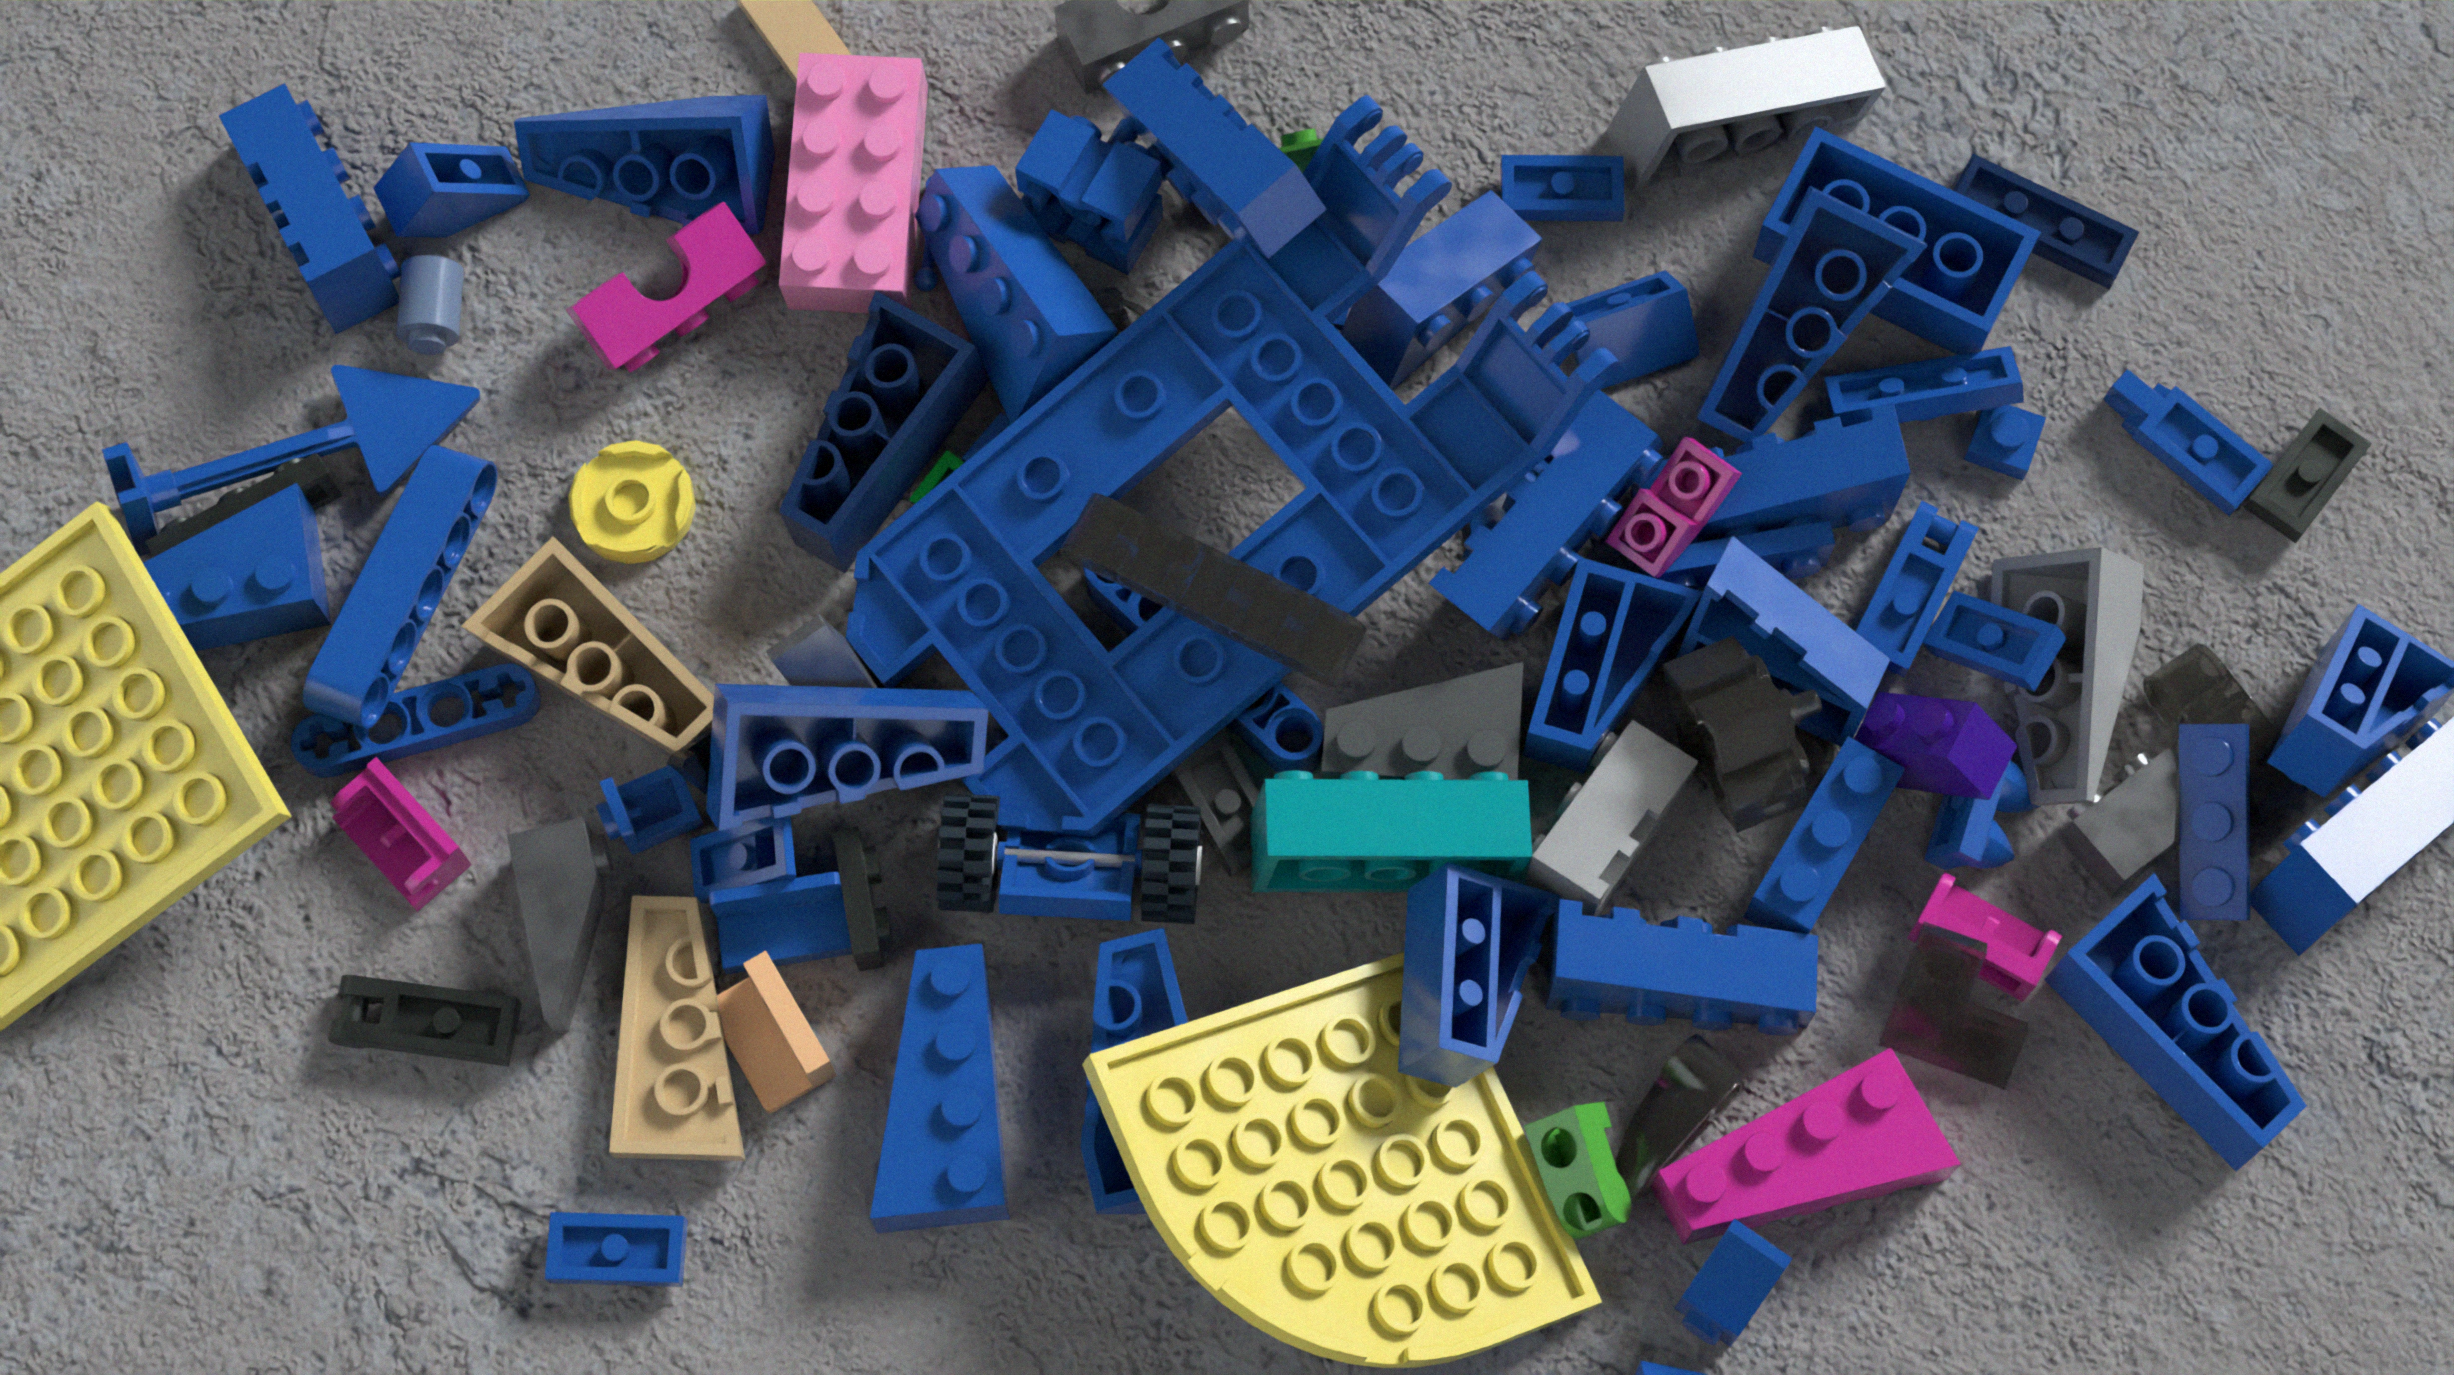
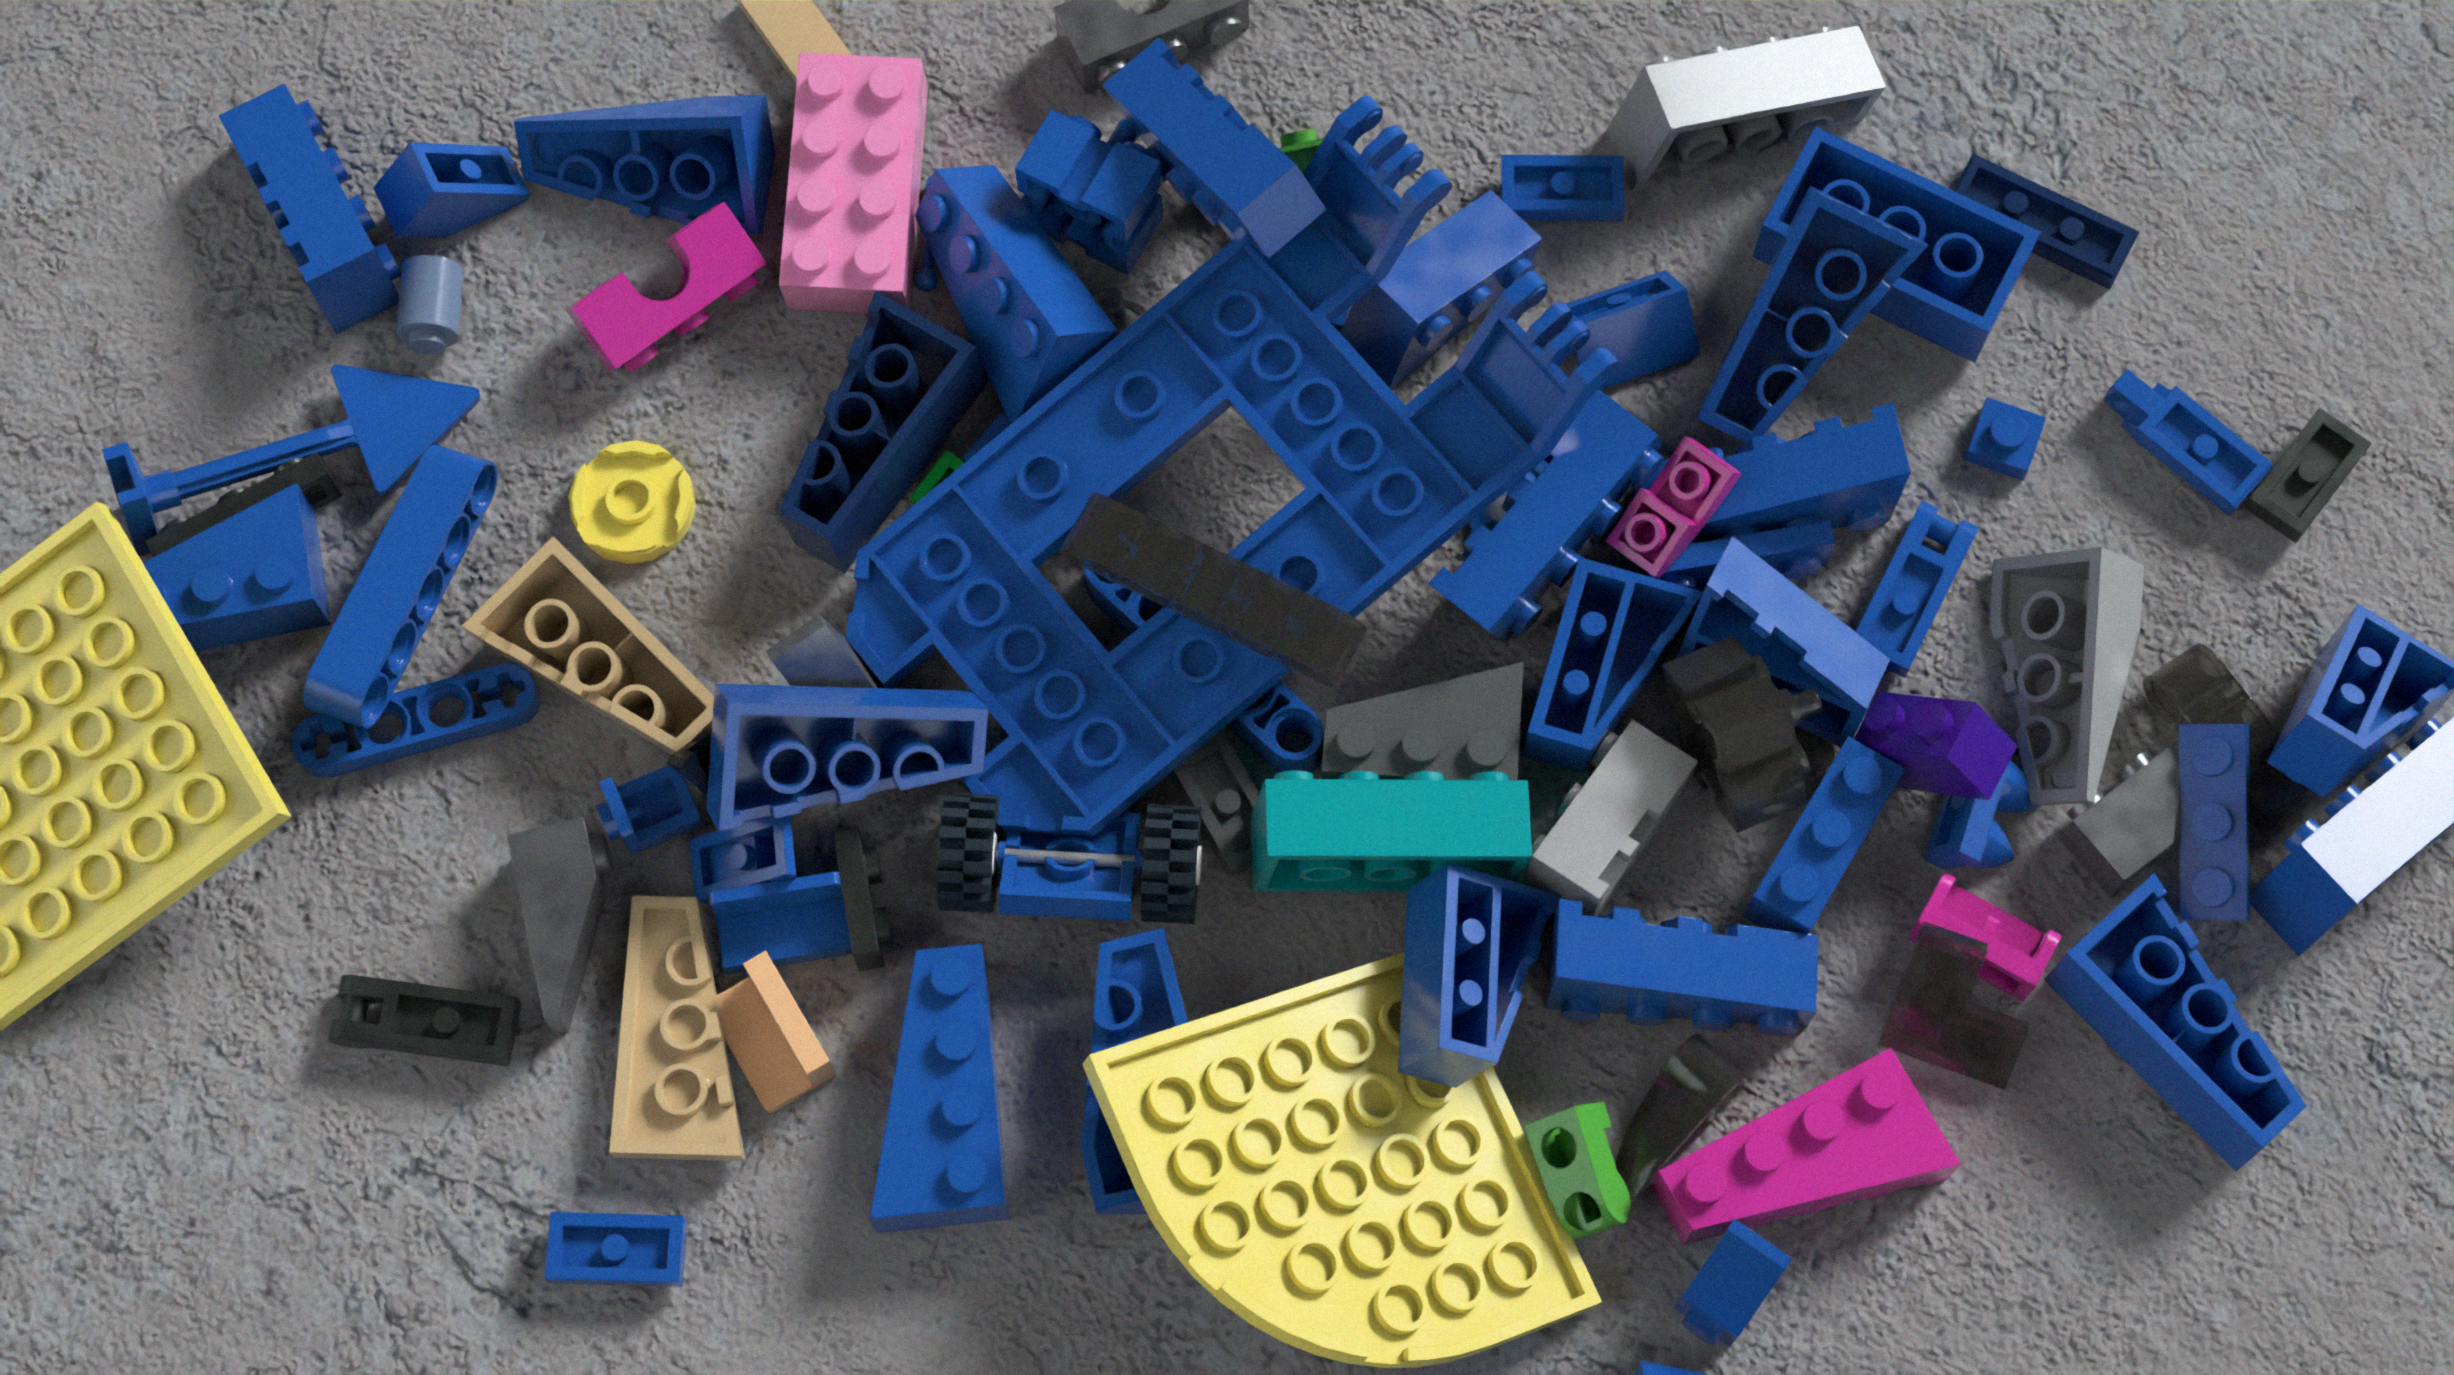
dark pink hinge [330,757,472,912] -> none
blue plate [1824,346,2024,428] -> none
blue plate [1922,590,2067,692] -> none

